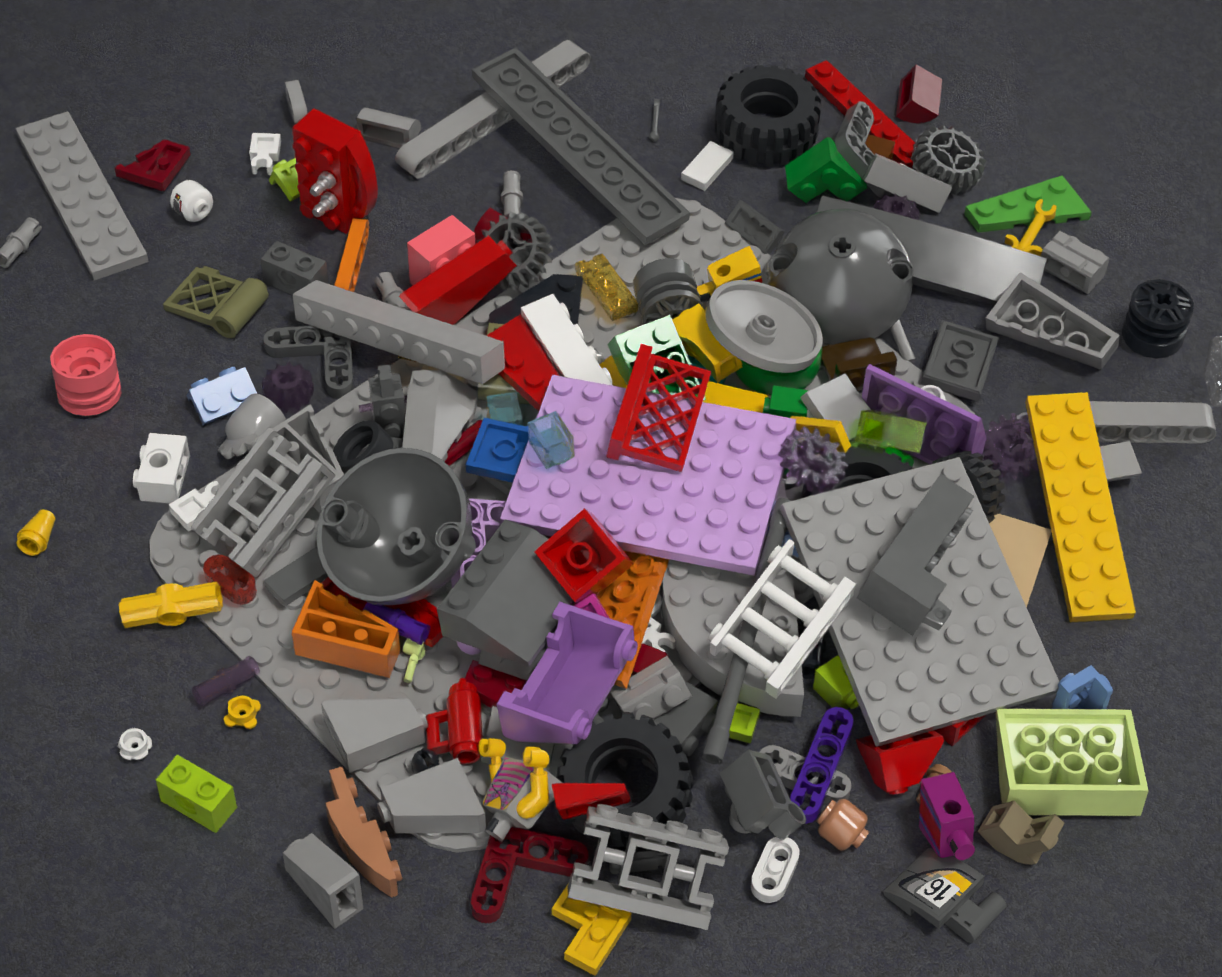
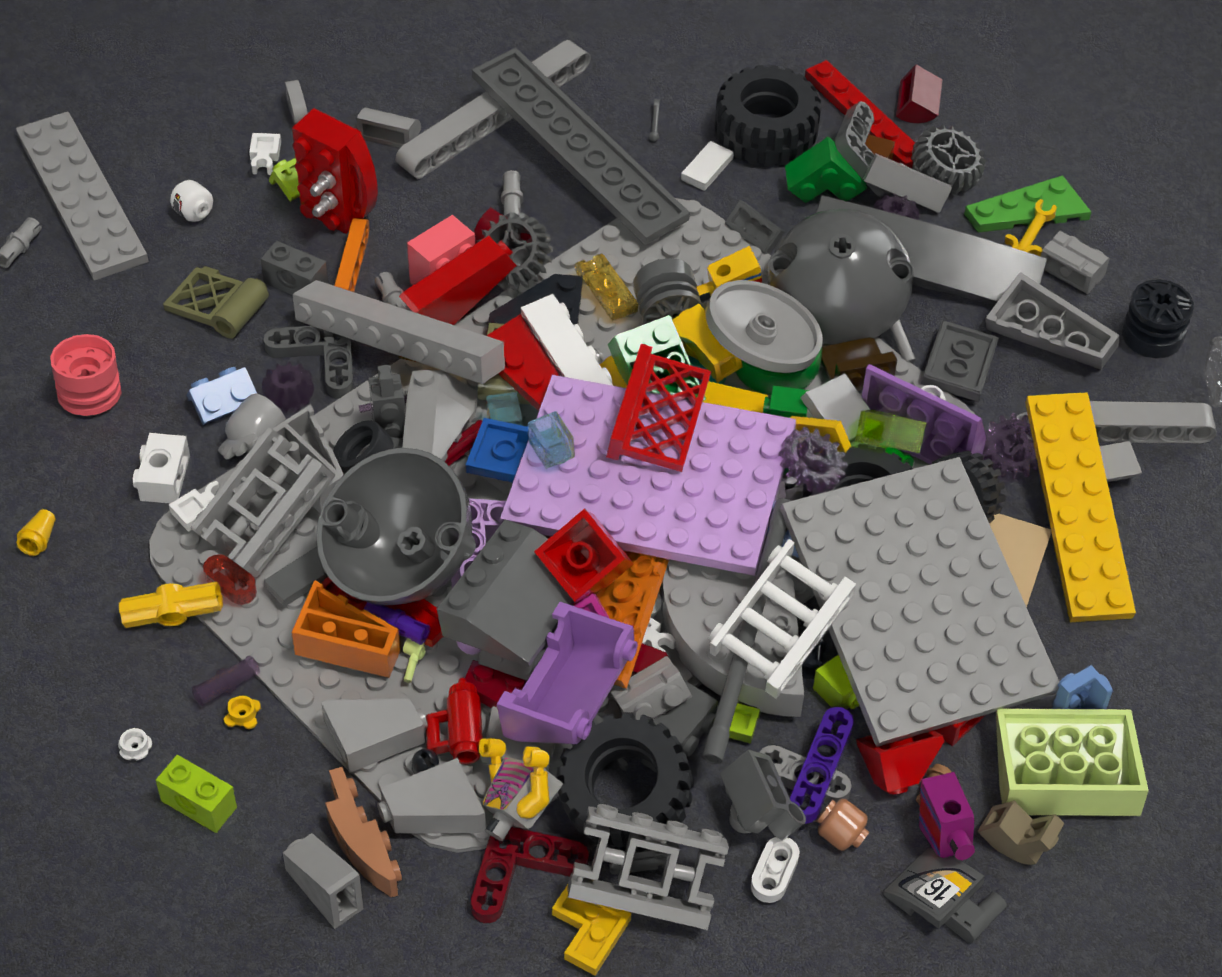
dark red wing [114,139,191,191] -> none
red slope [551,783,631,820] -> none
dark grey hinge [857,474,974,636] -> none

